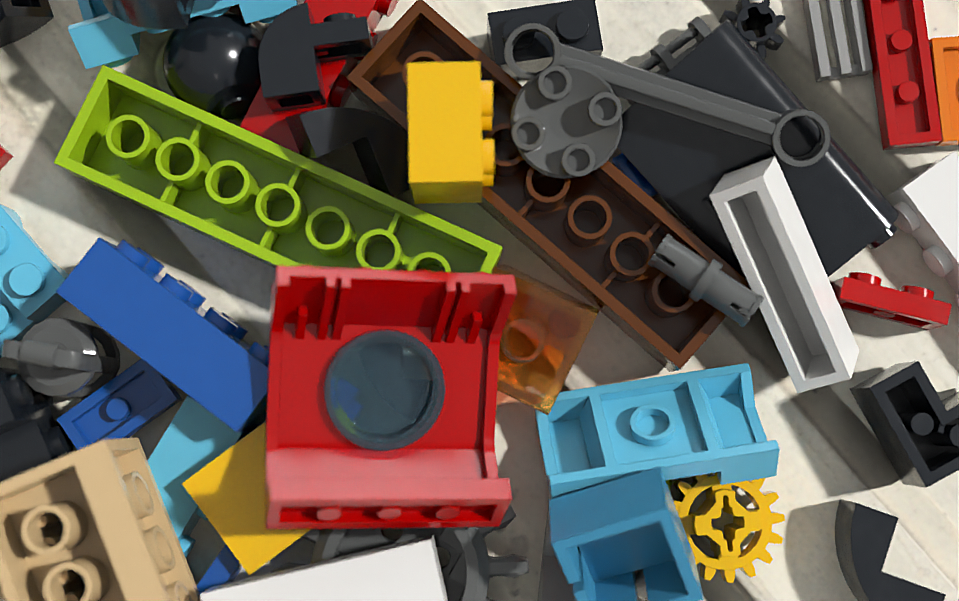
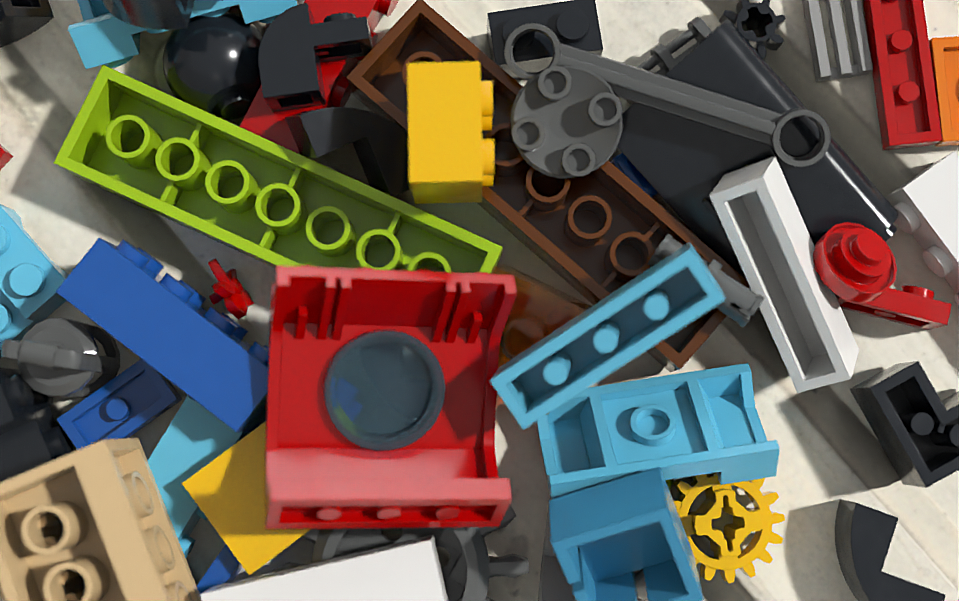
none -> red plant [208,258,254,320]
none -> medium azure brick [490,242,725,429]
none -> red plate [813,222,897,303]

